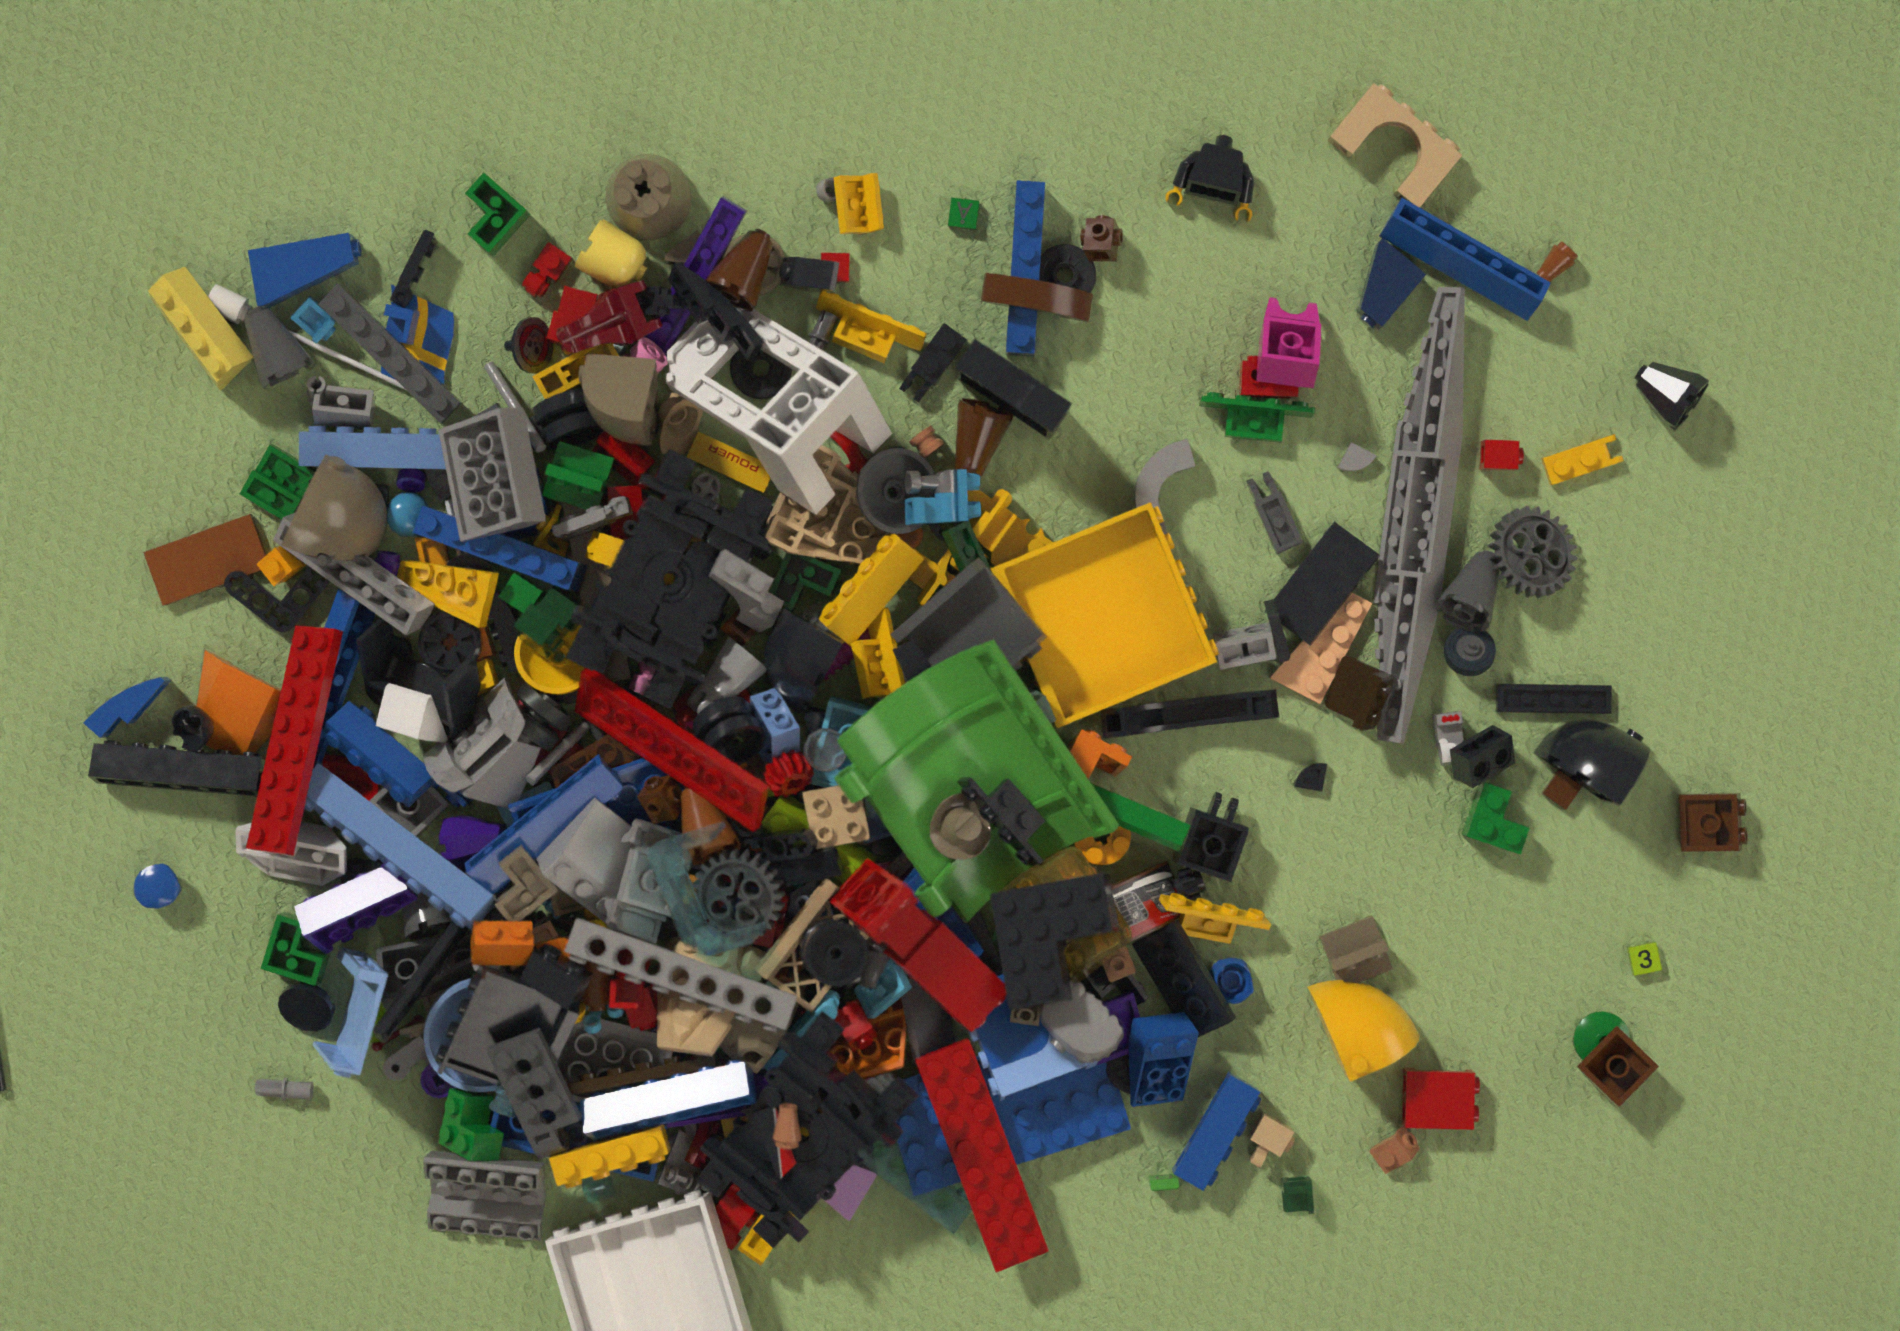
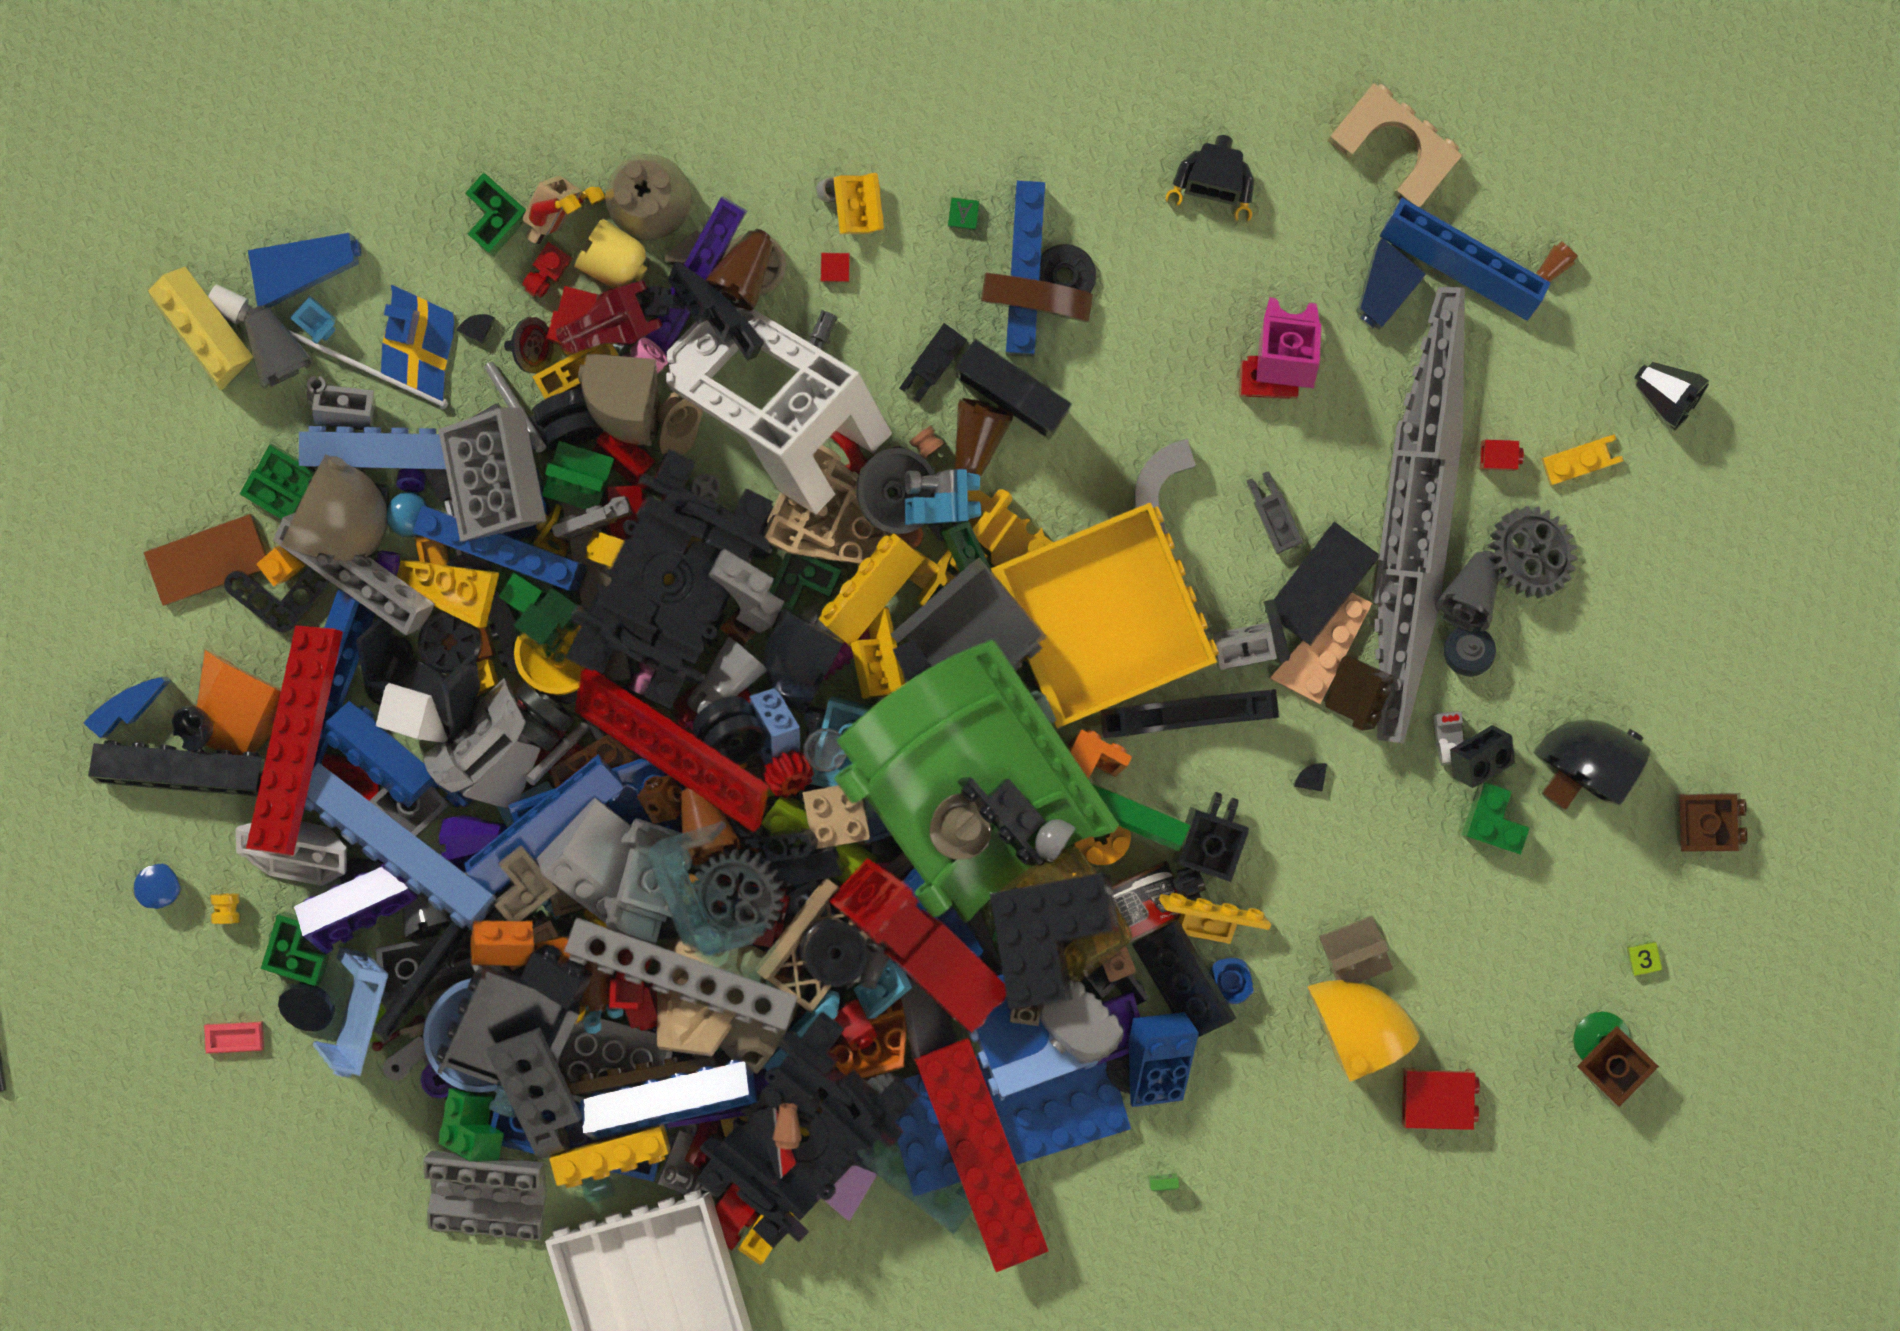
light grey axle [255,1078,313,1101] -> none
dark grey plate [318,284,462,423] -> none
black hinge [389,229,438,308] -> none
yellow tile [687,432,771,493] -> none
black wheel [730,349,792,399] -> none
black slope [779,257,839,292] -> none
yellow bracket [816,291,927,363] -> none
reddish brown brick [1080,215,1123,262] -> none
blue brick [1172,1071,1261,1191] -> none
green bracket [1199,392,1315,443] -> none
tan brick [1248,1111,1295,1168] -> none
clear green panel [1280,1176,1314,1214] -> none
light grey tile [1337,442,1376,471] -> none
nougat bracket [1369,1126,1420,1174] -> none
black tile [1496,684,1612,714] -> none
none -> coral tile [204,1021,264,1054]
none -> yellow wheel [210,893,240,924]
none -> black tile [456,314,495,343]
none -> torso [523,176,605,244]
none -> light grey hair [1036,819,1076,863]

